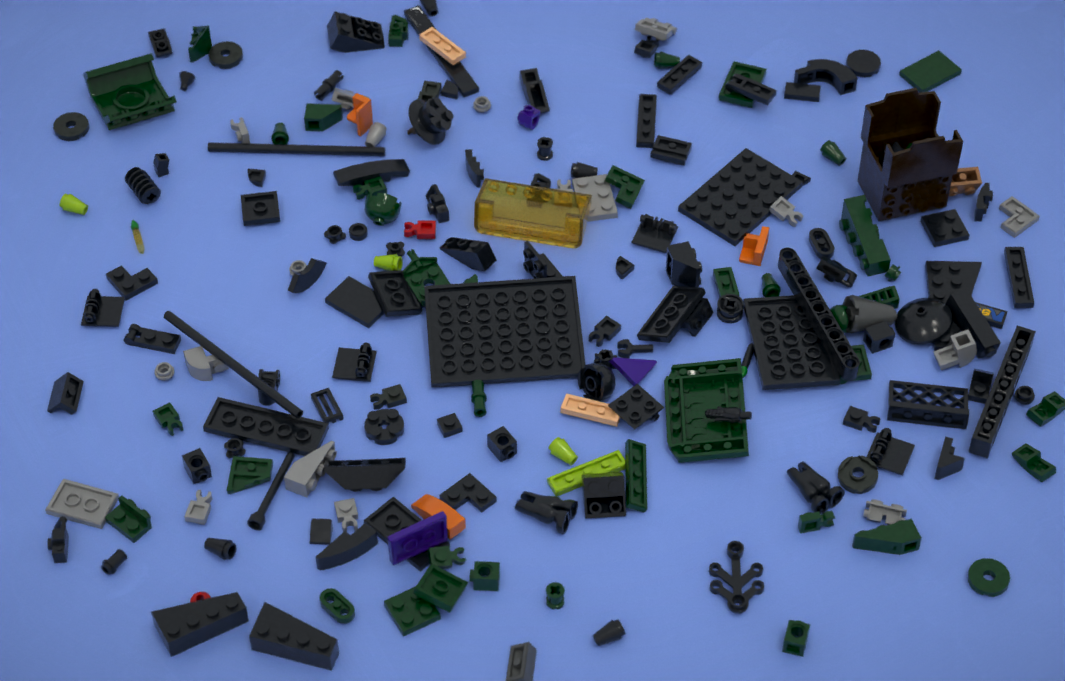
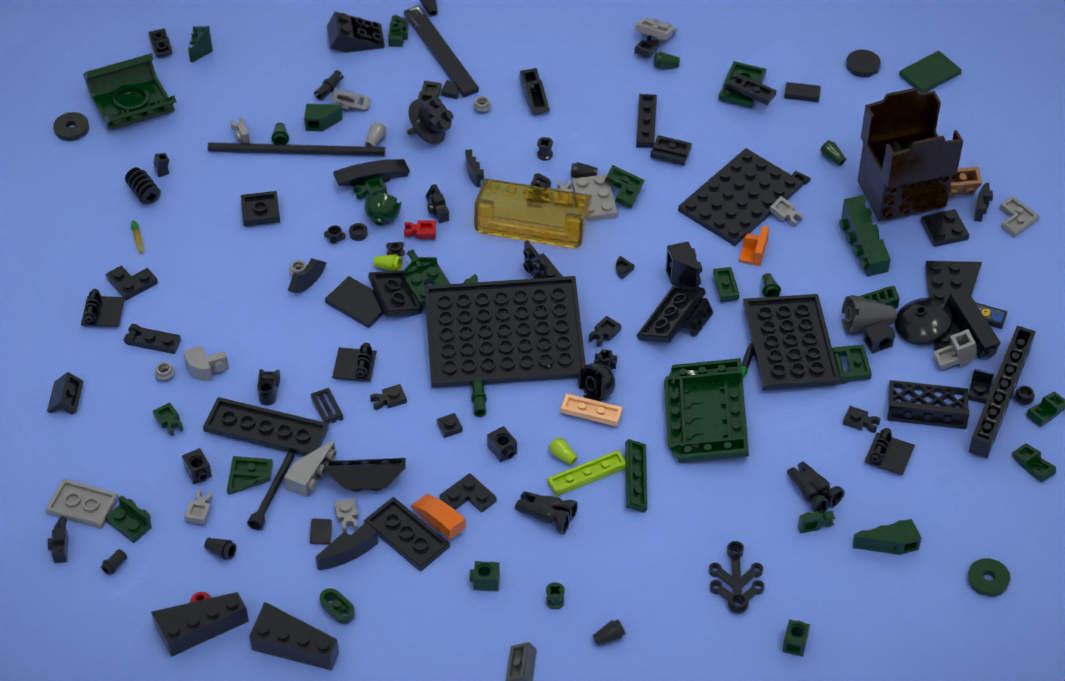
lime cone [59,194,88,215] -> none
black piece [164,311,303,419] -> none
black rock [179,71,196,91] -> none
pearl dark grey tile [209,41,243,69] -> none
black plate [224,438,246,458] -> none
black tile [248,168,266,187] -> none
orange panel [347,93,373,136] -> none
black plate [364,409,404,445] -> none
dark green plate [384,586,441,637] -> none
dark purple tile [387,511,448,565] -> none
dark green plate [413,563,468,613] -> none
light nougat plate [419,27,466,65] -> none
dark green plate [428,546,466,569] -> none
black slope [440,237,497,271] -> none
dark purple plate [517,105,540,130] -> none
black slope [582,472,626,518] -> none
black hinge [608,384,664,430] -> none
dark purple tile [609,357,657,386] -> none
black bar [617,339,653,358] -> none
black hinge [631,214,678,253] -> none
black plate [657,55,702,95] -> none
black piece [705,406,752,423] -> none
black wheel [717,294,744,323] -> none
black beam [778,247,860,381] -> none
black arch [794,59,857,95] -> none
black plate [809,228,834,259] -> none
black piece [816,255,857,287] -> none
dark green hair [830,305,848,333] -> none
pearl dark grey tile [838,455,878,494] -> none
light grey hinge [863,499,907,524] -> none
dark green plate [885,264,901,281] -> none
black slope [934,436,965,480] -> none
black plate [1004,247,1034,308] -> none

